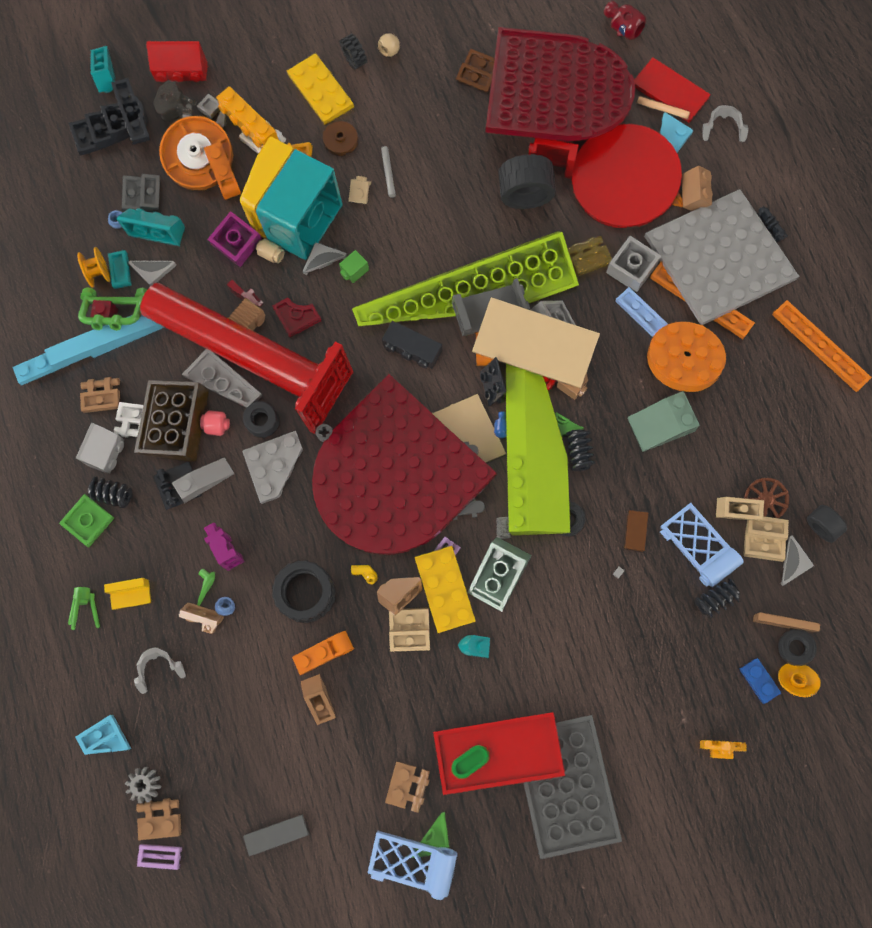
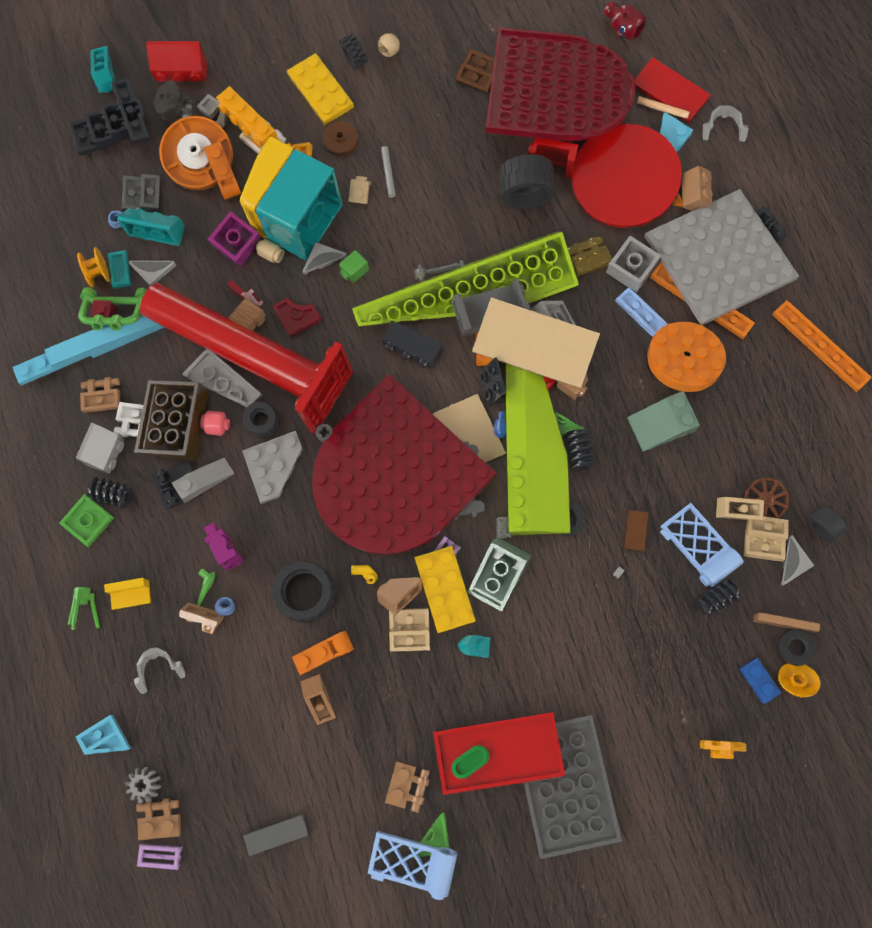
none -> dark grey piece [414,260,467,282]

